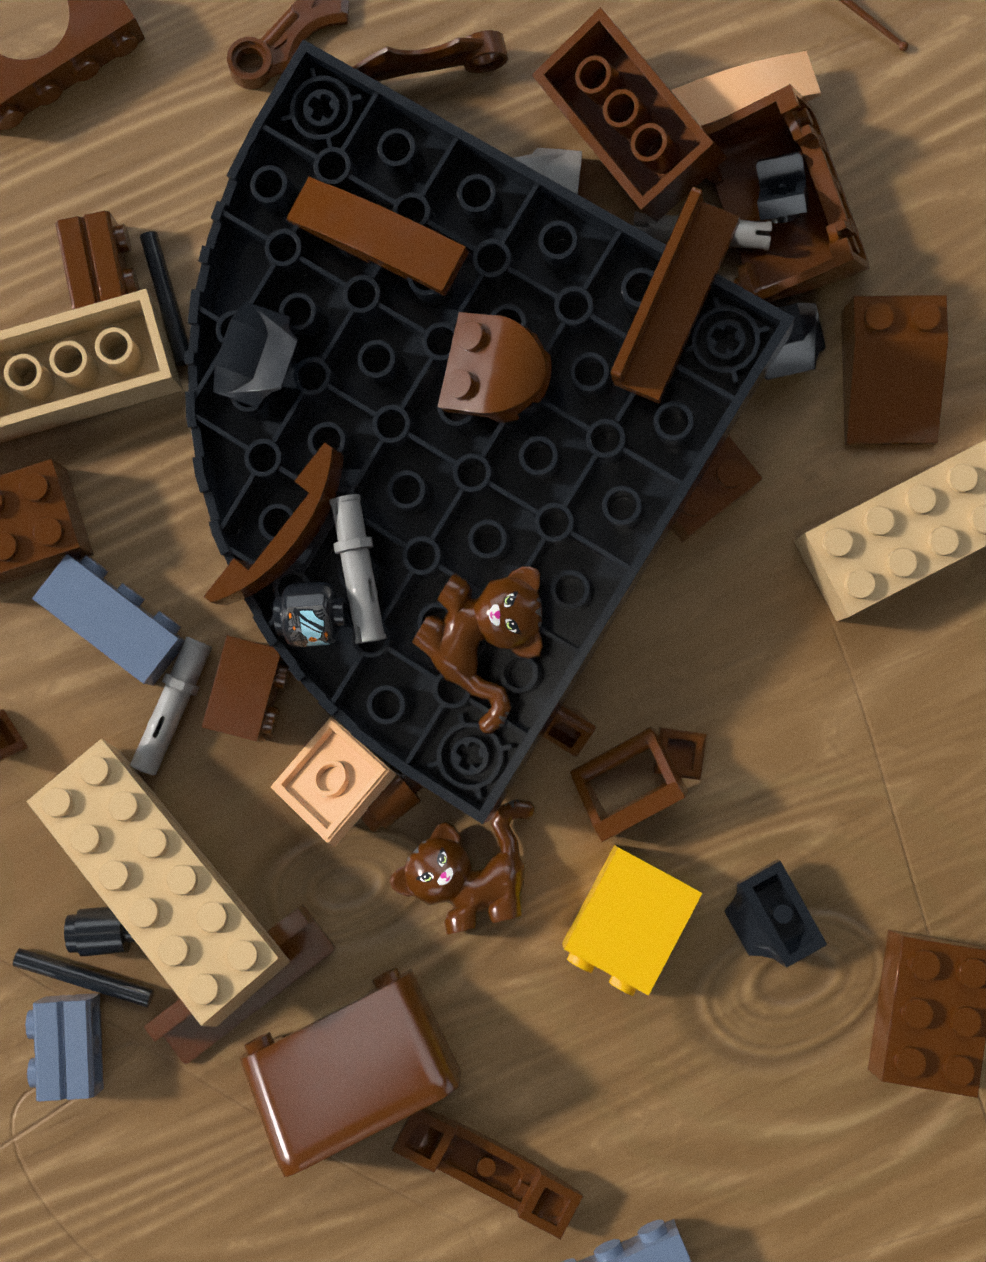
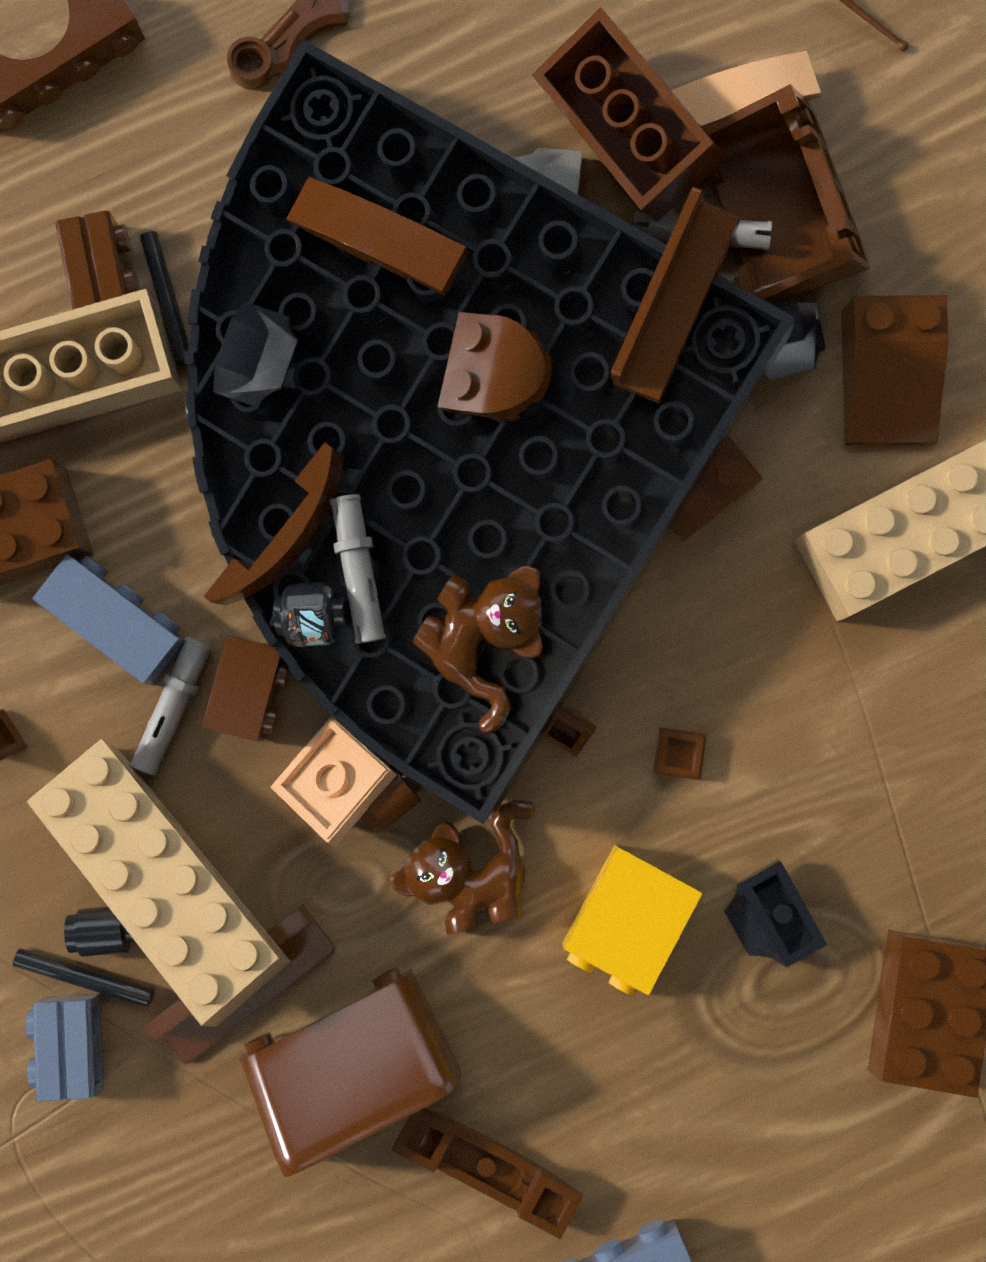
reddish brown piece [353,30,508,82] -> none
reddish brown tile [570,727,689,842] -> none
black bracket [756,151,809,223] -> none

